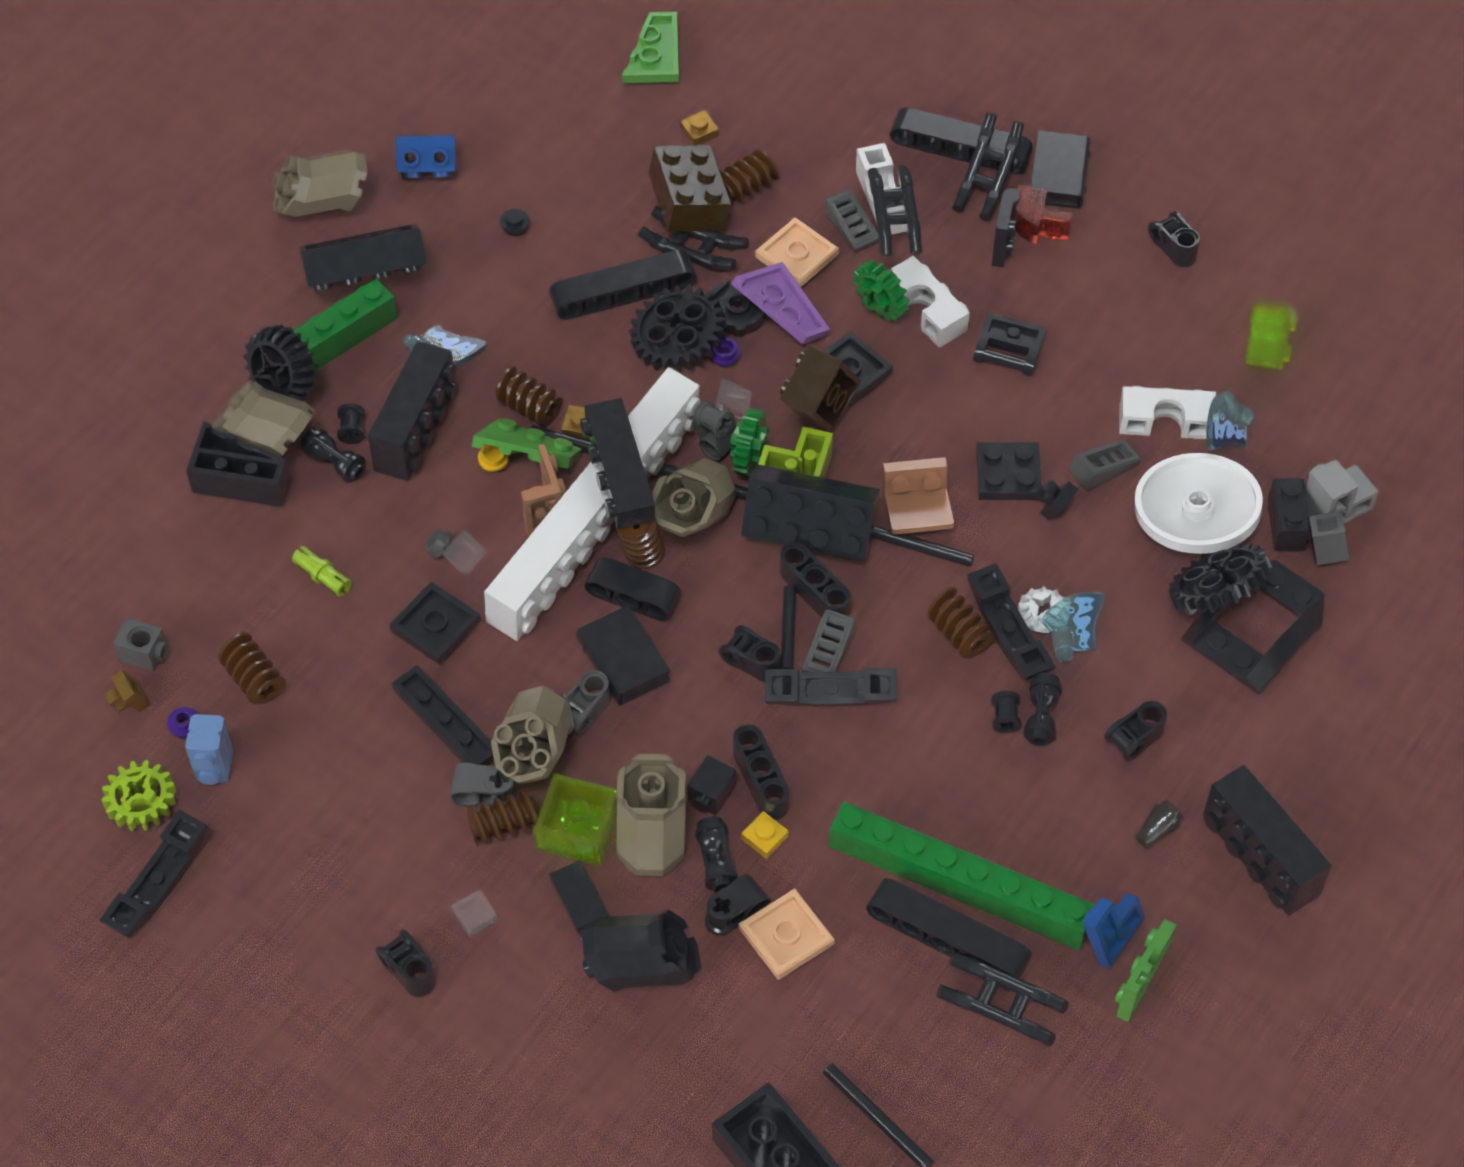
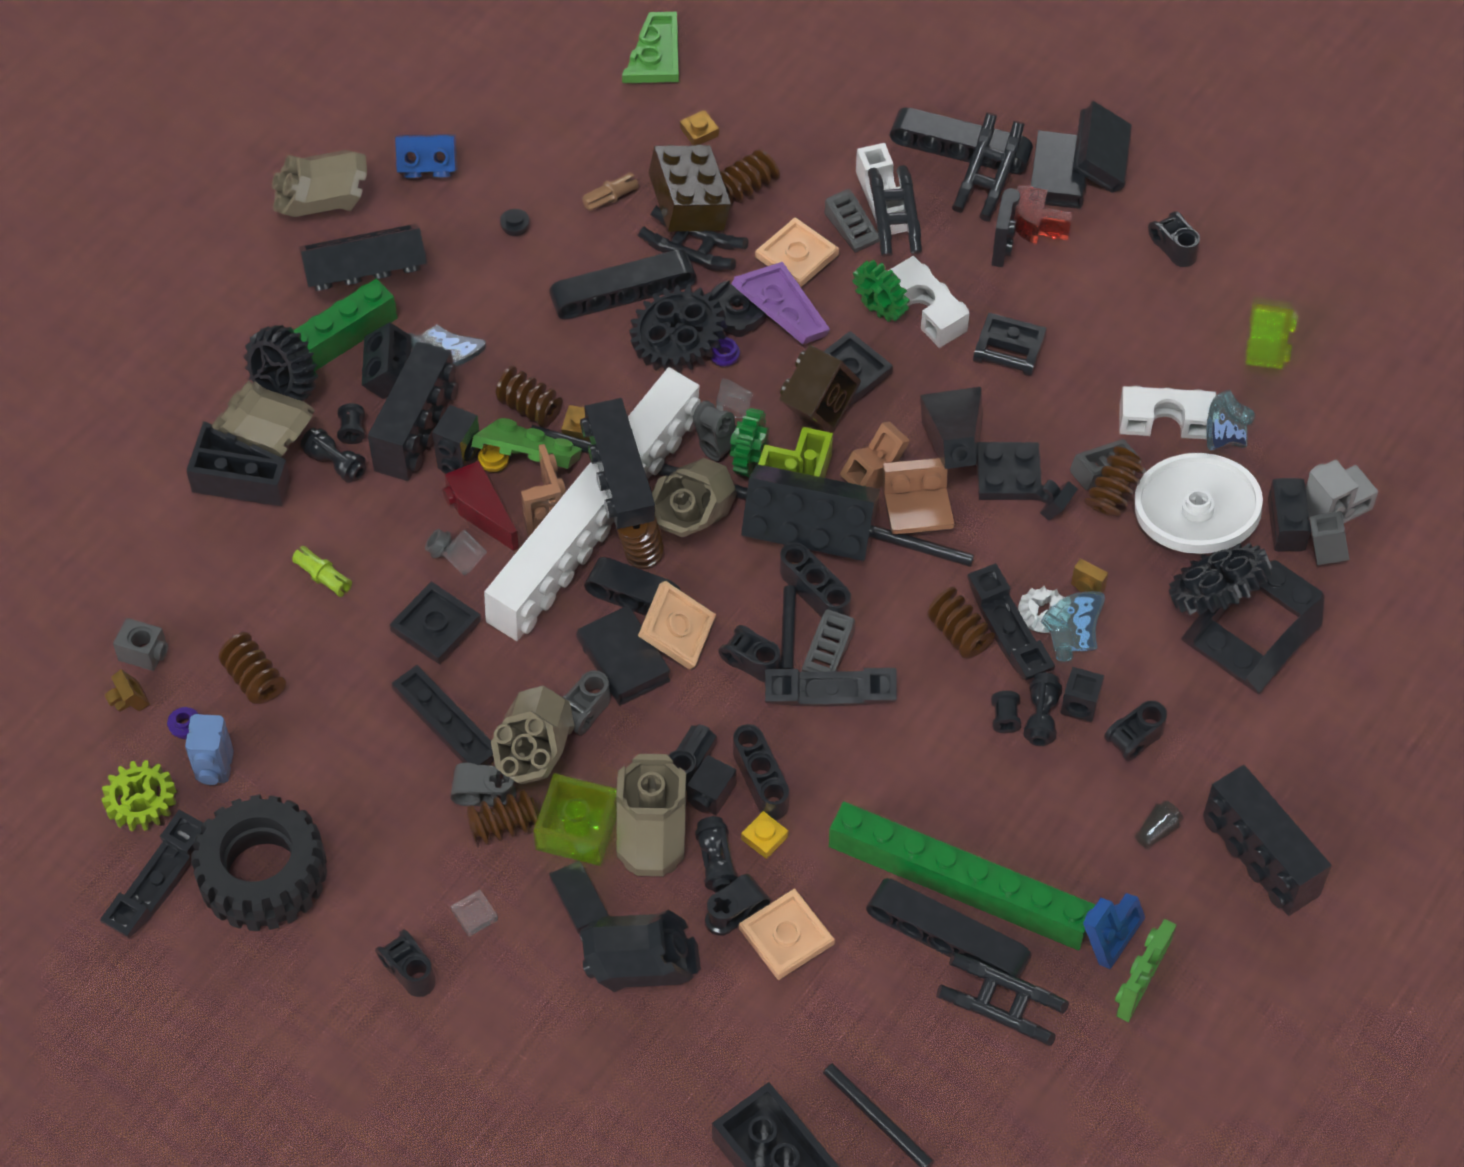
none -> black tyre [191,795,327,931]
none -> black brick [361,322,412,399]
none -> black brick [432,405,481,474]
none -> dark red slope [442,461,519,551]
none -> medium nougat axle [582,172,639,211]
none -> light nougat plate [638,581,716,670]
none -> black piece [668,724,717,791]
none -> nougat brick [839,421,910,489]
none -> black slope [920,387,983,469]
none -> black brick [1061,667,1104,722]
none -> pearl gold plate [1071,558,1108,597]
none -> black piece [1073,100,1132,193]
none -> reddish brown piece [1084,446,1146,517]

